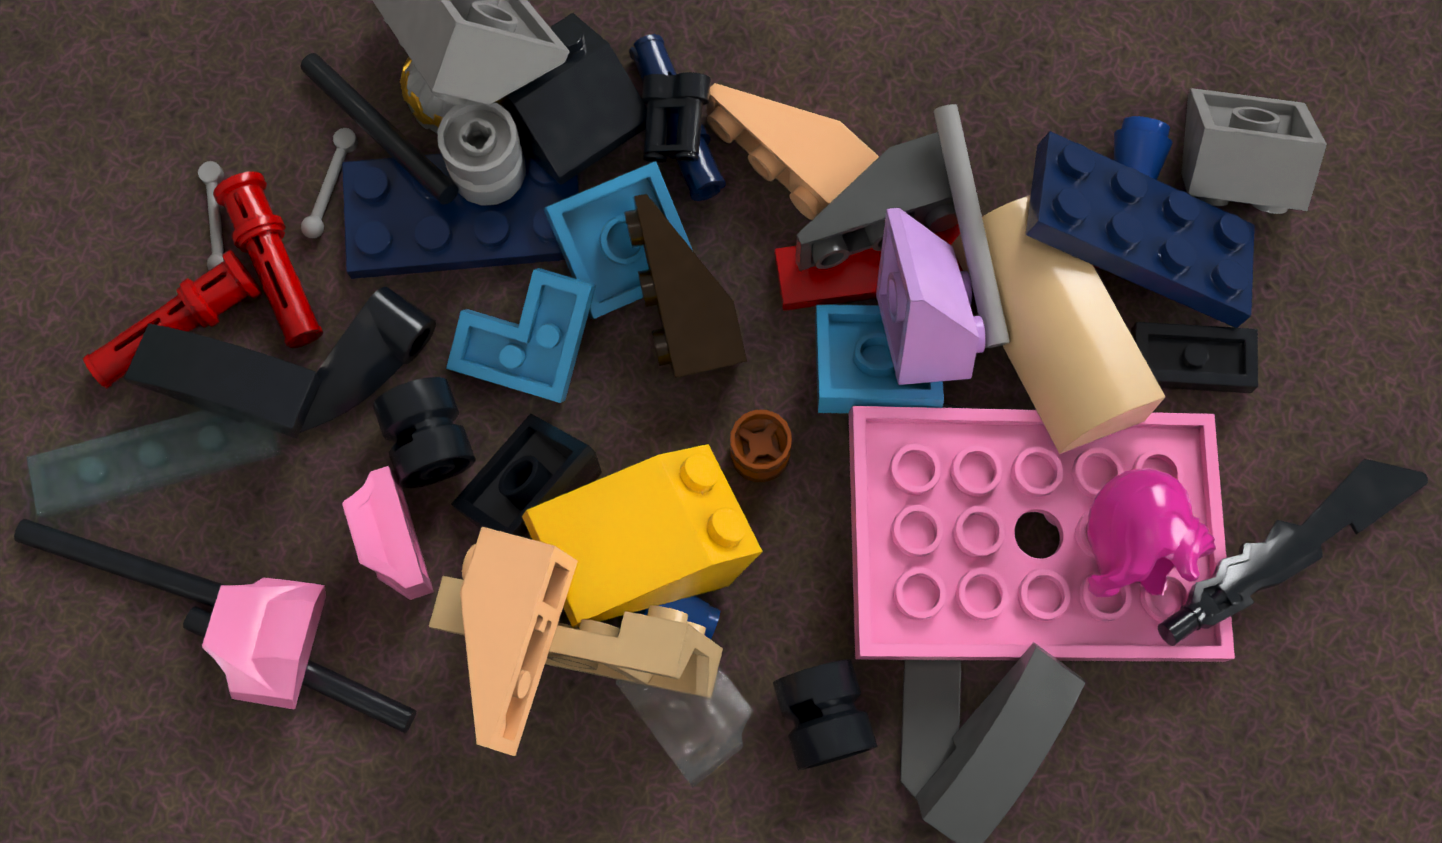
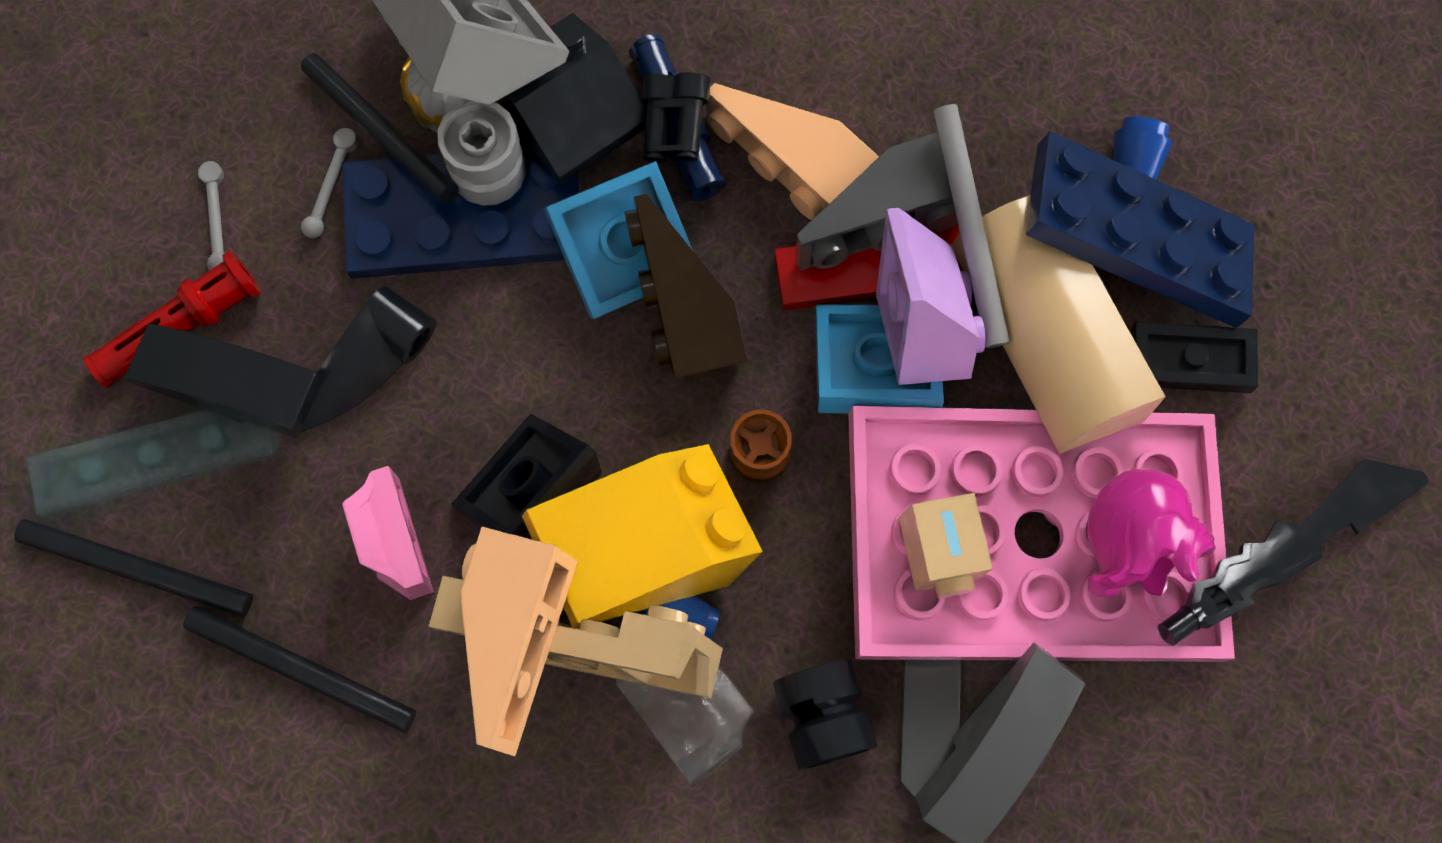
bright pink slope [202,577,326,710] -> none
red pin [213,171,323,348] -> none
black wheel [373,377,476,488] -> none
dark azure plate [446,268,596,403] -> none
light grey slope [1181,88,1327,214] -> none
none -> tan brick [898,493,993,598]

